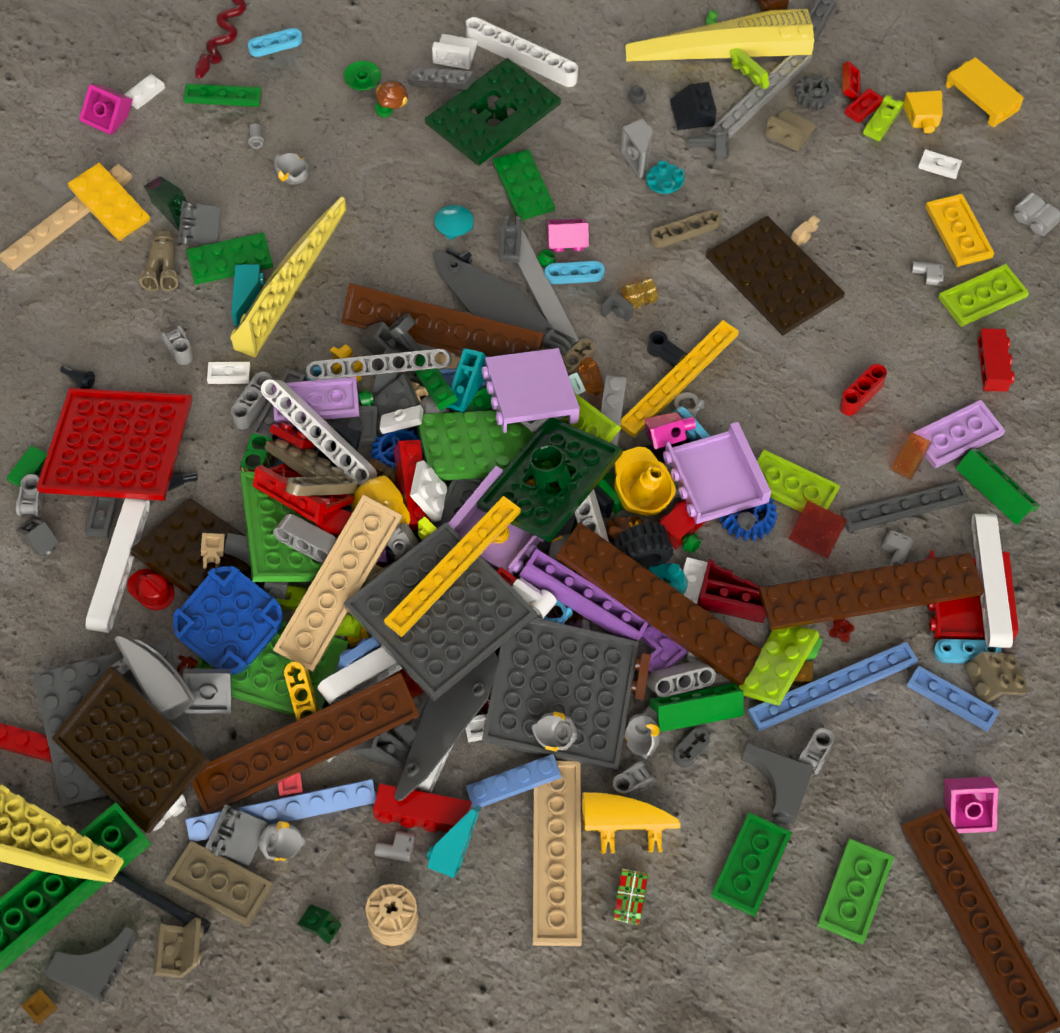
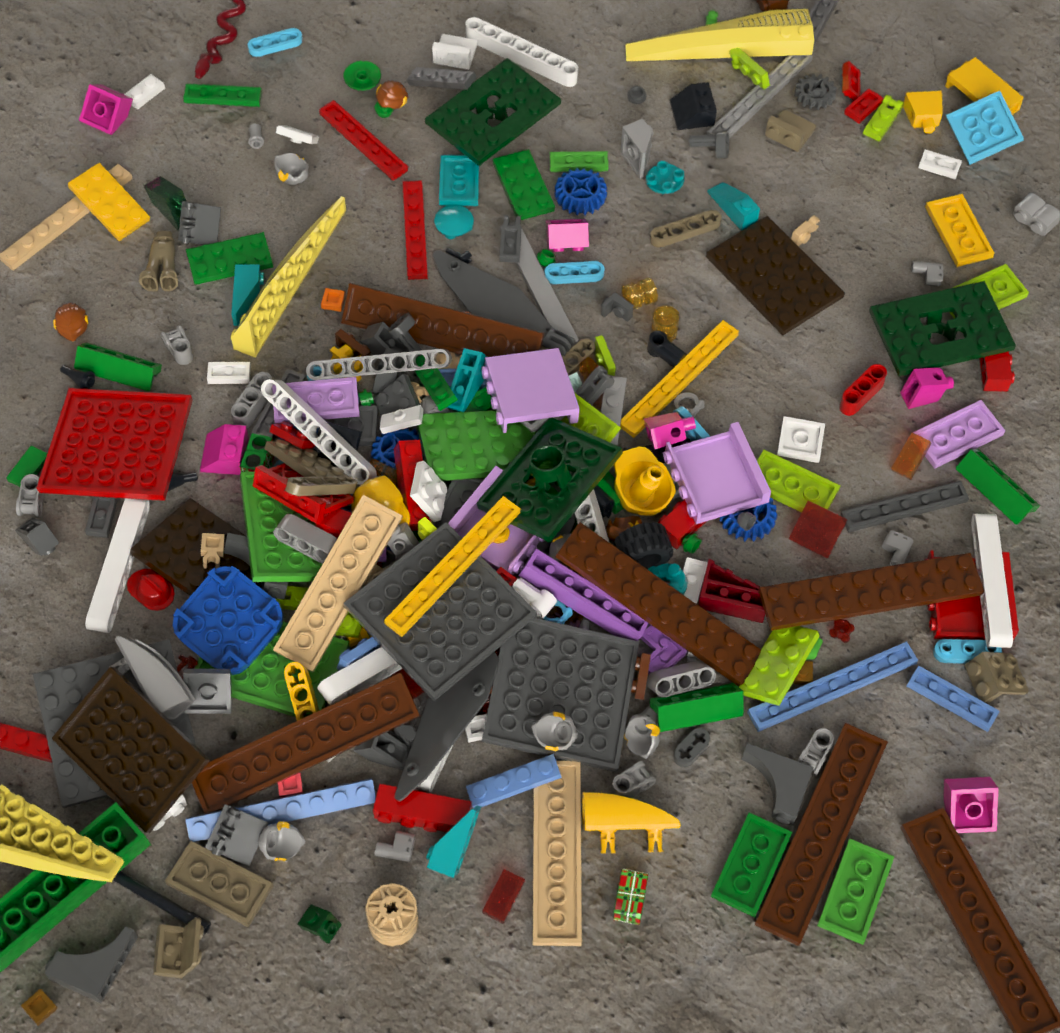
none -> dark orange hair [53,302,88,342]
none -> green panel [74,342,162,391]
none -> dark pink slope [200,424,249,475]
none -> white plate [276,125,319,144]
none -> red plate [319,100,408,181]
none -> orange plate [321,288,346,312]
none -> reddish brown plate [335,329,371,357]
none -> red plate [403,181,428,280]
none -> teal plate [439,155,479,206]
none -> clear red plate [482,869,525,924]
none -> bright green plate [550,151,608,172]
none -> blue gear [555,167,607,216]
none -> dark grey plate [575,366,615,405]
none -> lime plate [595,335,616,376]
none -> clear yellow wheel [651,305,679,342]
none -> teal slope [707,182,760,231]
none -> reddish brown plate [755,723,888,946]
none -> white plate [777,416,825,463]
none -> dark green plate [869,281,1016,377]
none -> dark pink torso [900,368,954,409]
none -> medium azure plate [946,91,1024,165]

